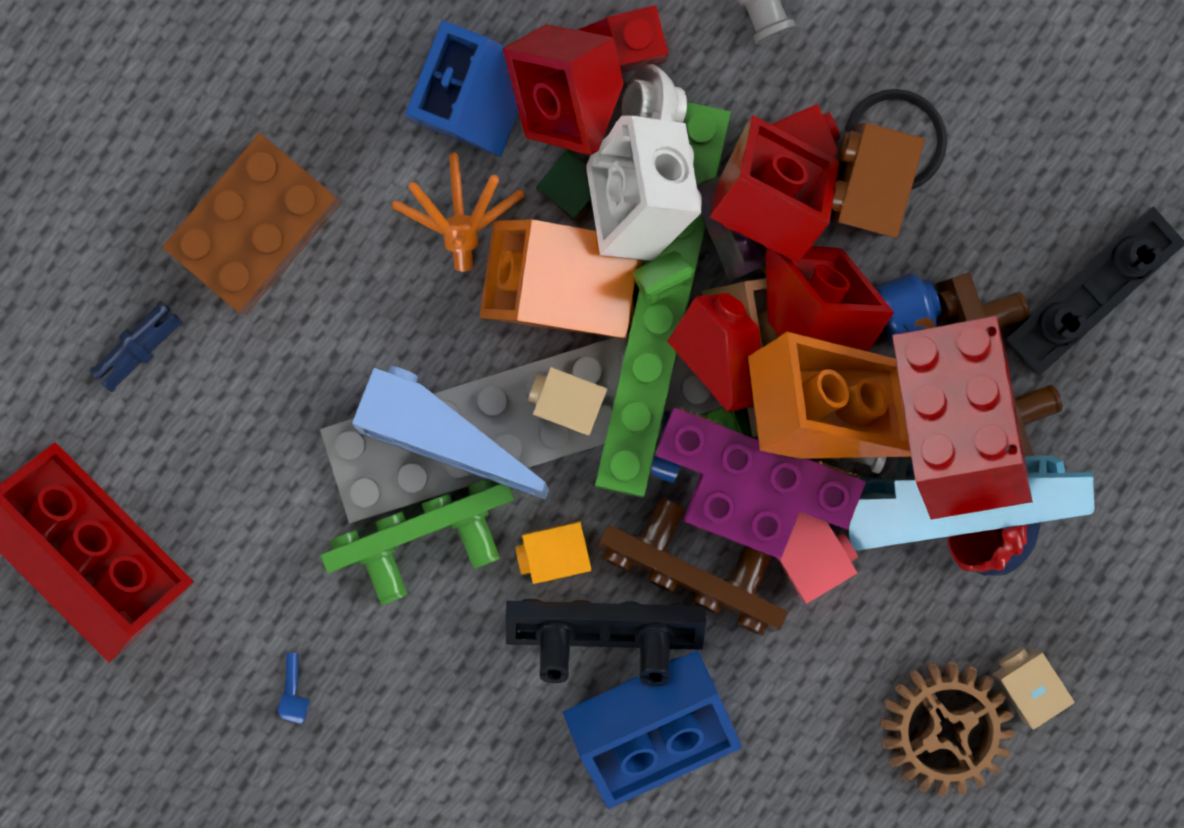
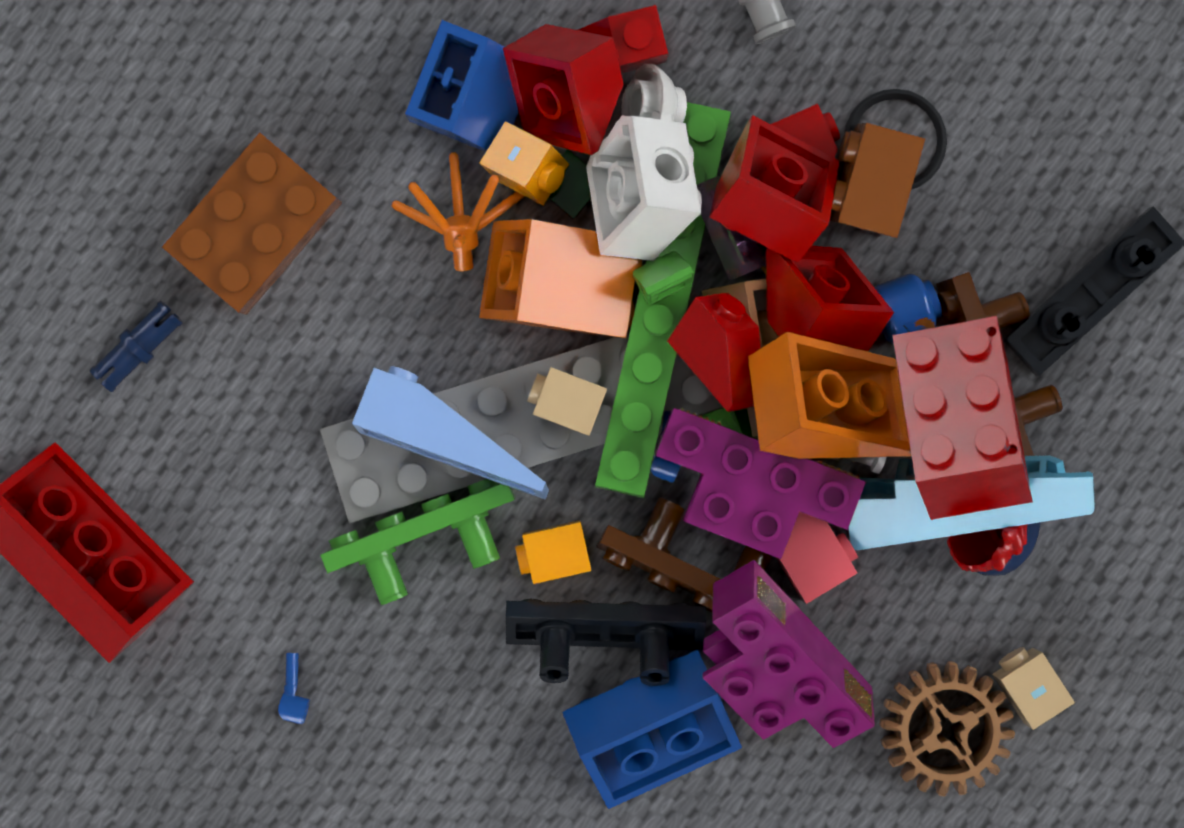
none -> light orange brick [479,121,569,206]
none -> magenta piece [702,560,875,748]

